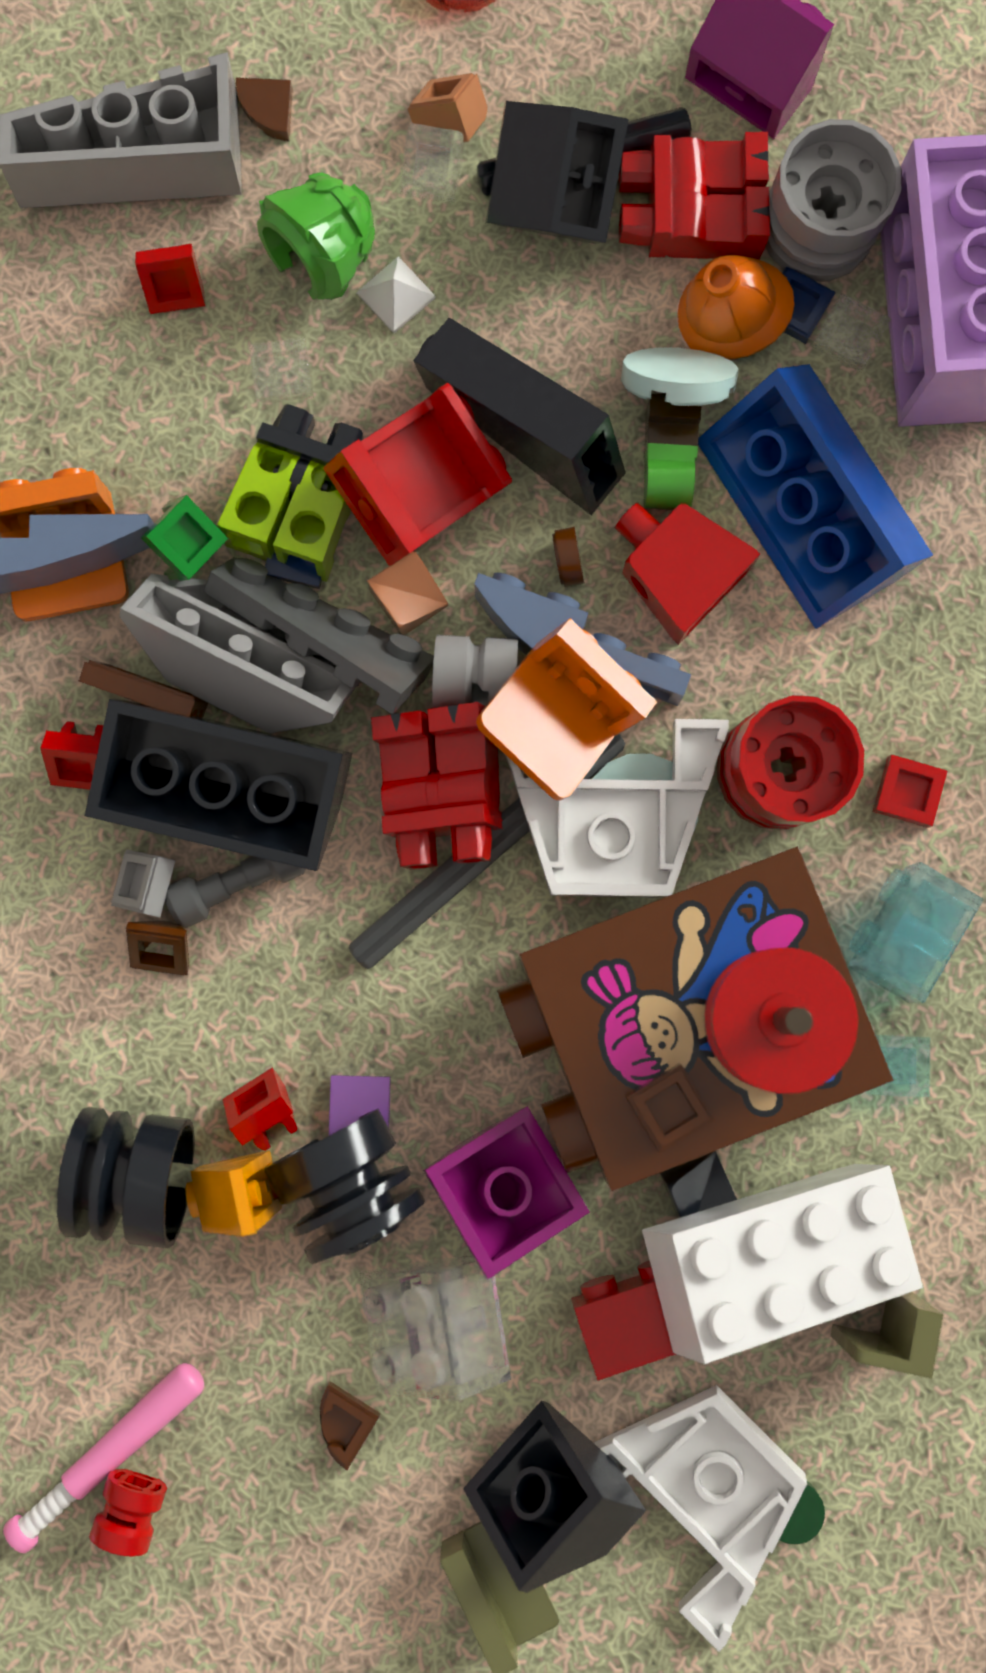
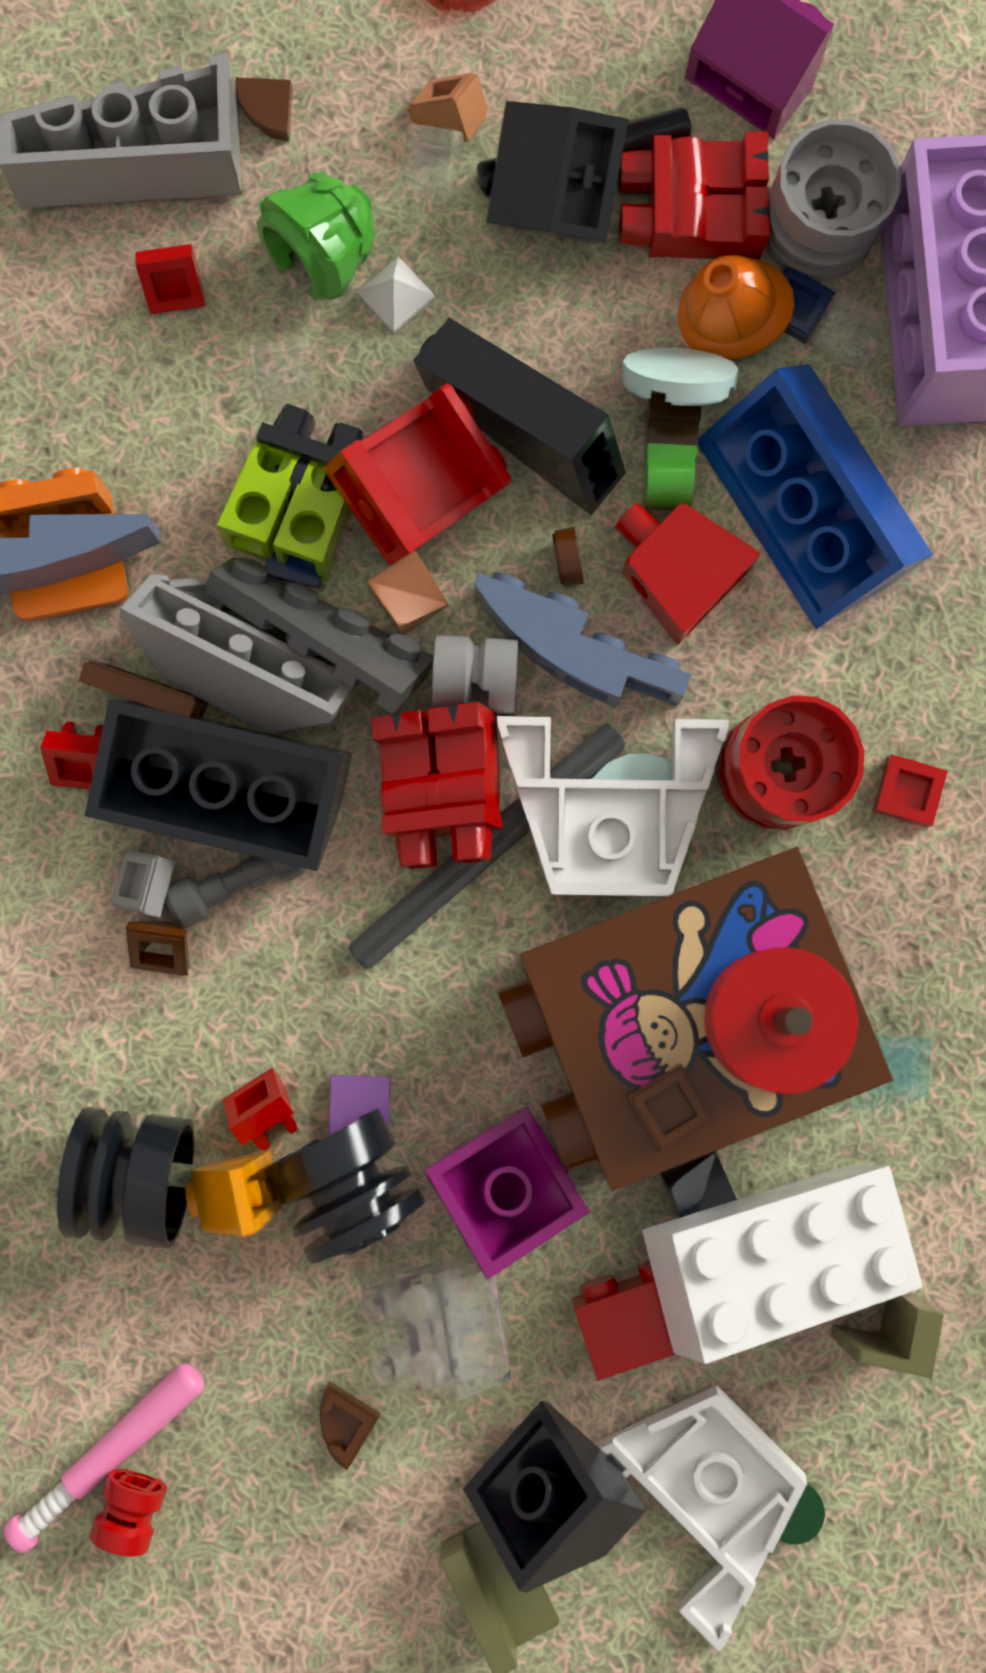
green panel [141,495,228,581] -> none
bracket [476,618,657,801] -> none
clear light blue brick [847,862,984,1003] -> none

